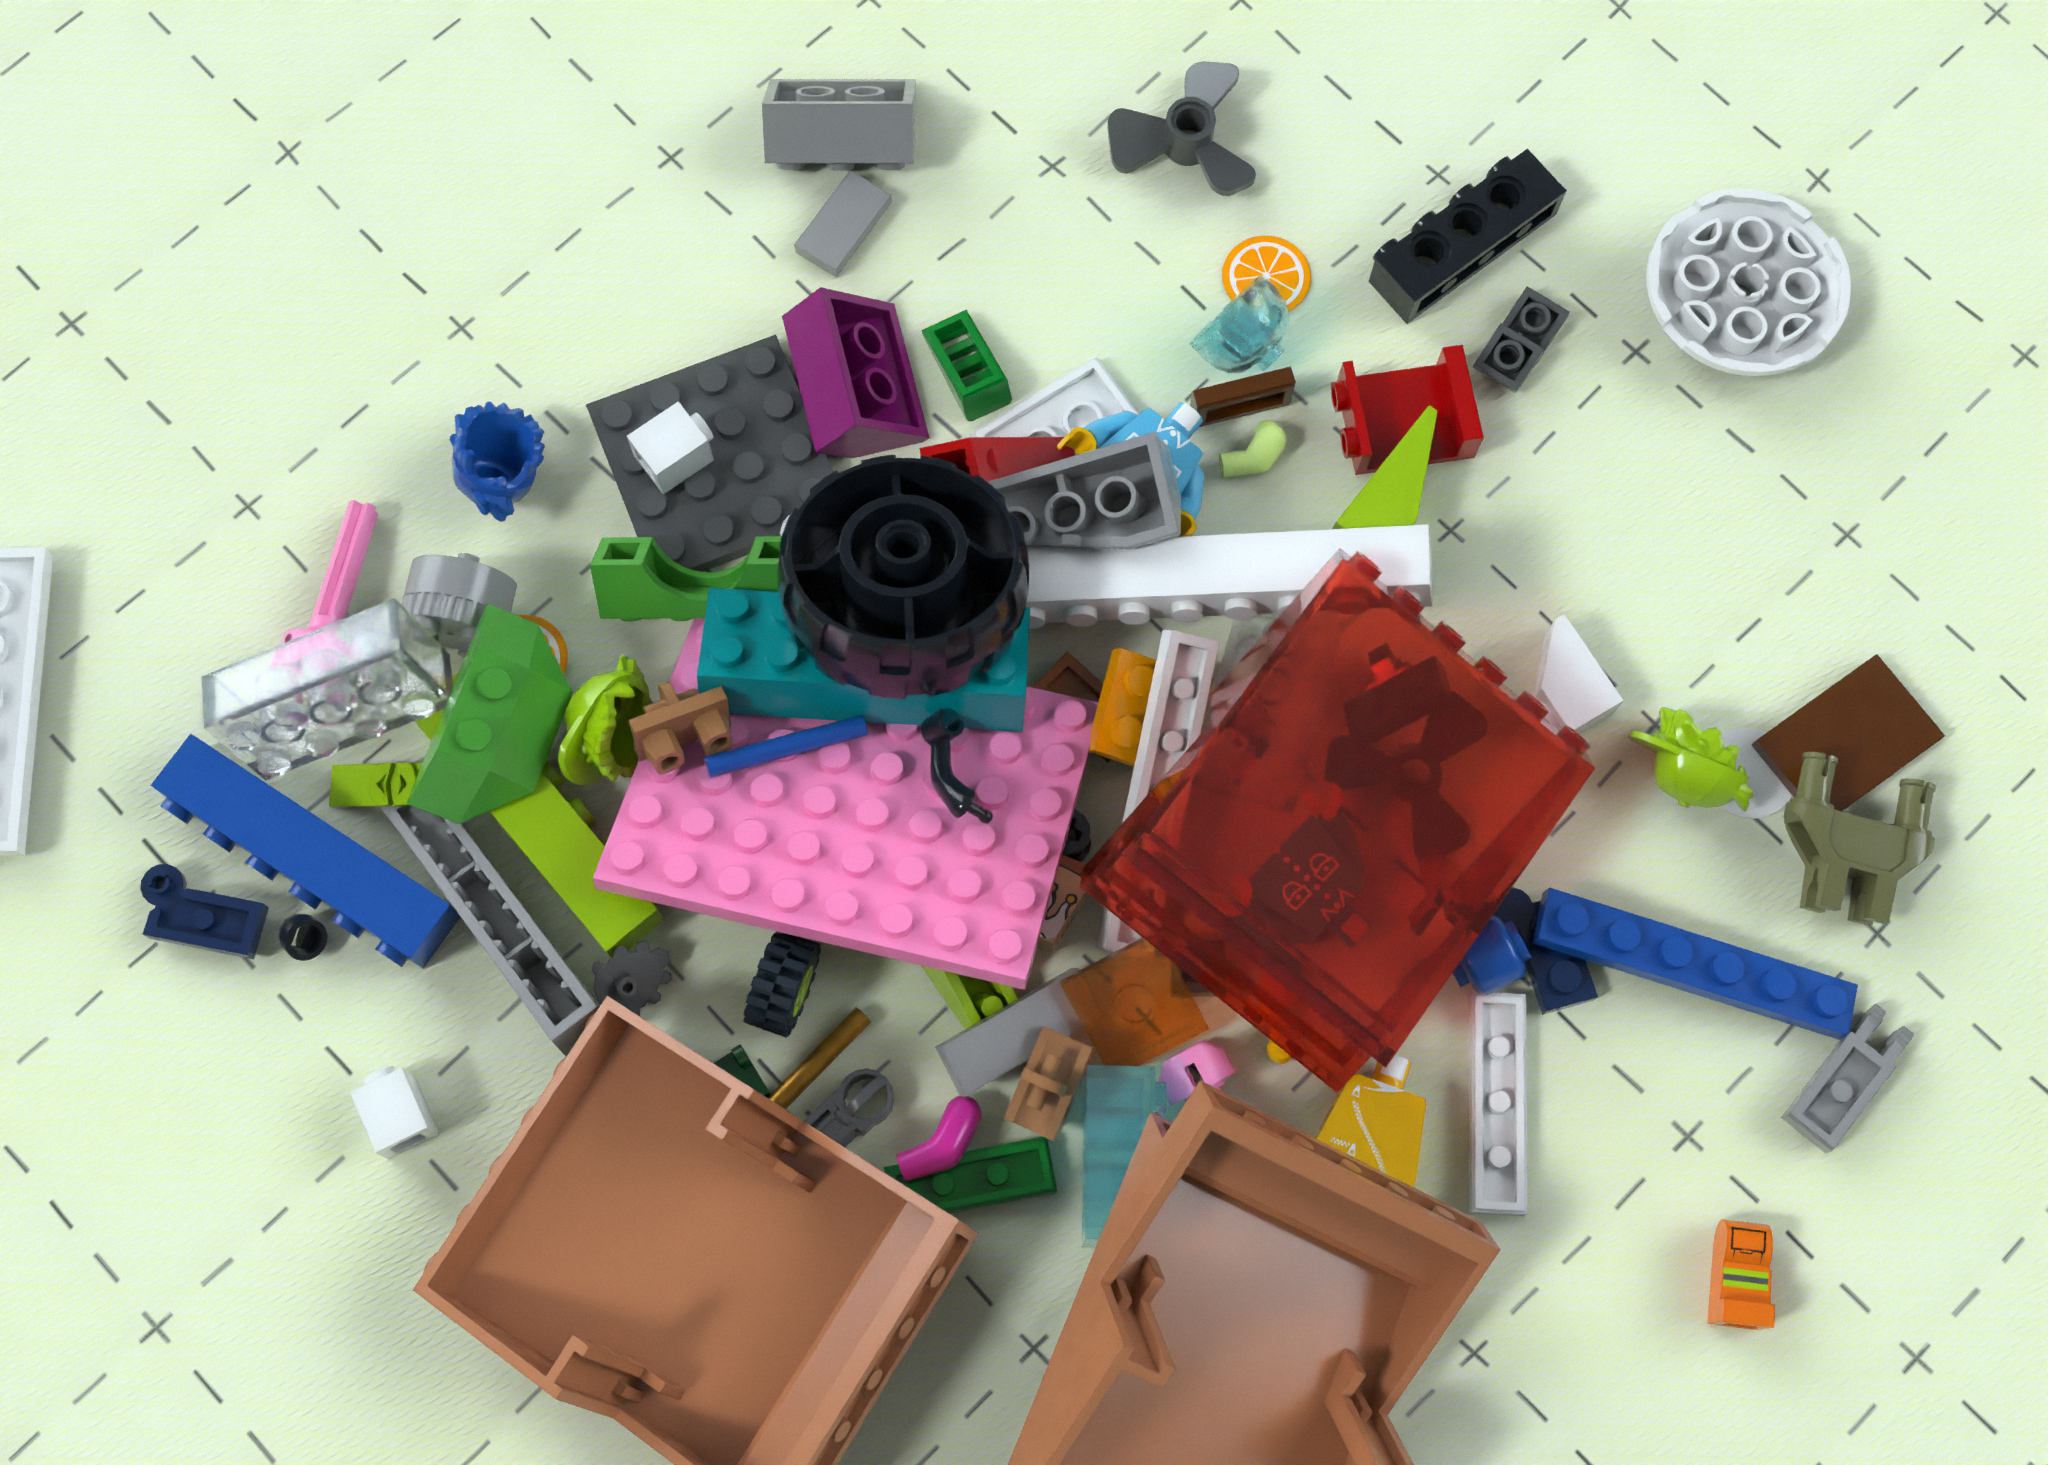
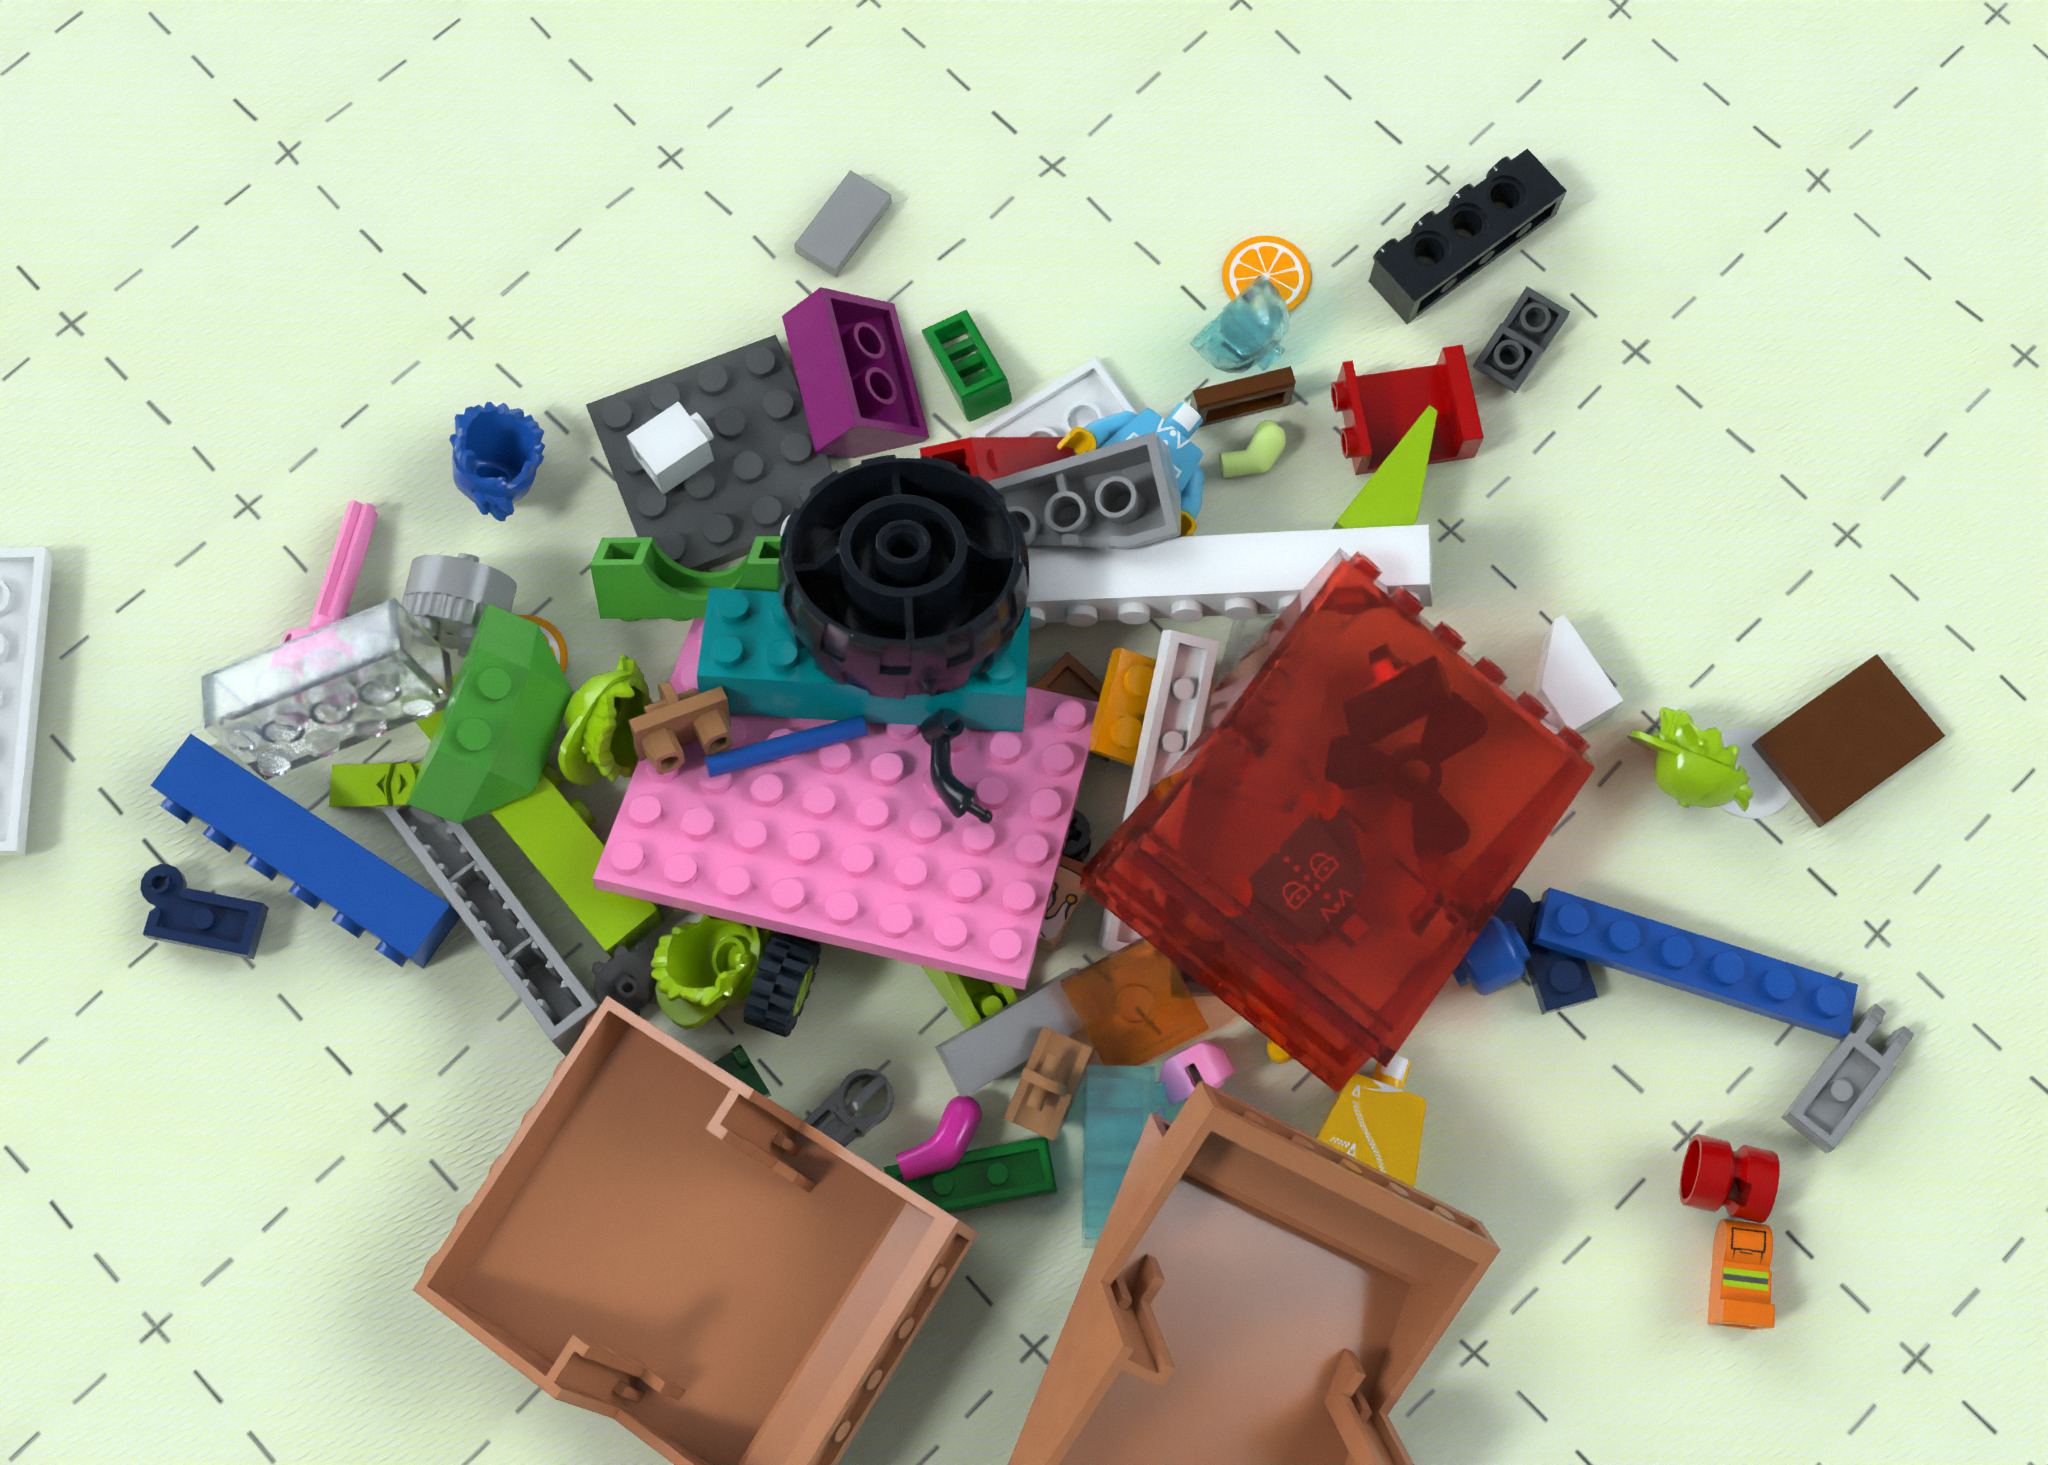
black hinge [278,914,328,961] -> none
white brick [349,1066,439,1159] -> none
light grey slope [762,79,916,170] -> none
pearl gold bar [767,1007,871,1109] -> none
dark grey piece [1107,61,1256,196] -> none
white tile [1468,992,1527,1216] -> none
white brick [1647,189,1851,377] -> none
olive connector [1784,752,1936,925] -> none
none -> lime hair [651,914,775,1030]
none -> red wheel [1679,1134,1780,1224]

